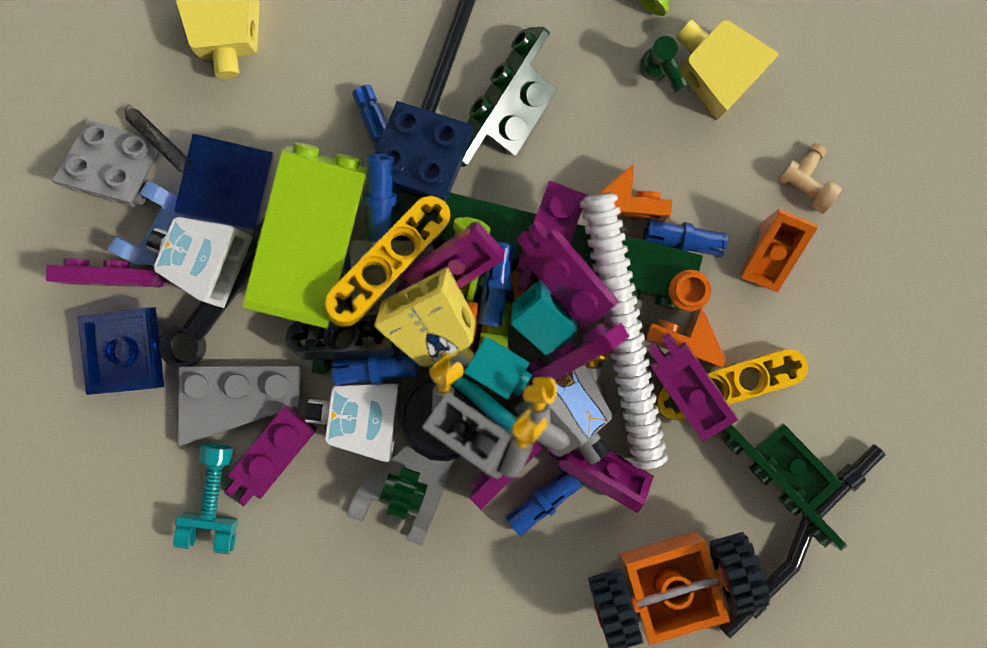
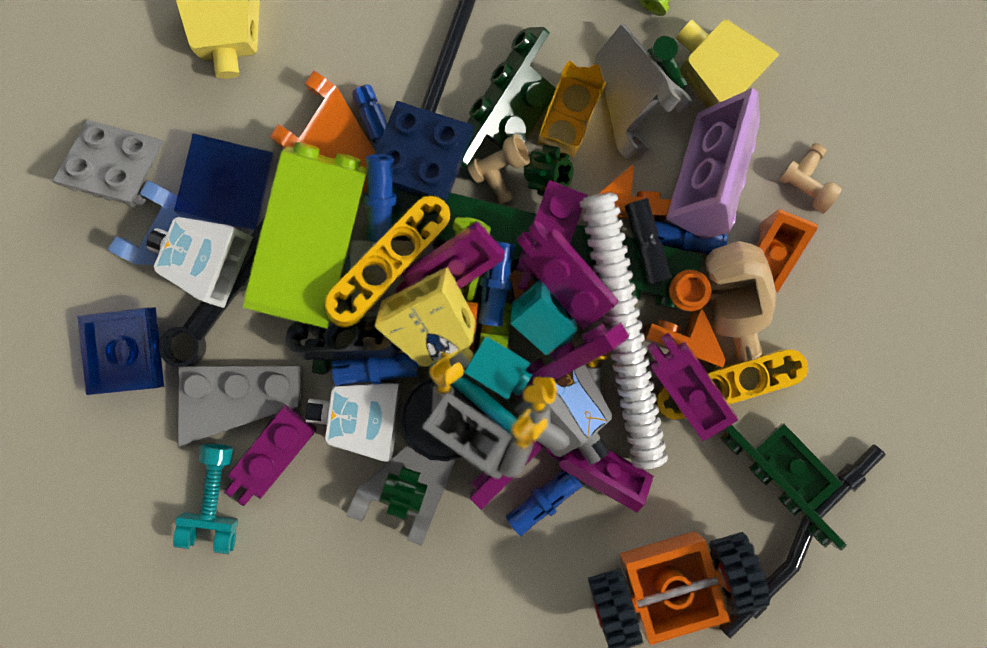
magenta hinge [46,258,168,288] -> none
black piece [125,105,193,177] -> none
none -> orange flag [270,70,375,199]
none -> tan piece [468,134,530,205]
none -> dark green gear [524,145,574,196]
none -> yellow piece [537,61,606,157]
none -> light grey flag [597,24,692,160]
none -> black piece [624,198,672,285]
none -> lavender slope [666,88,760,240]
none -> tan piece [706,241,777,361]

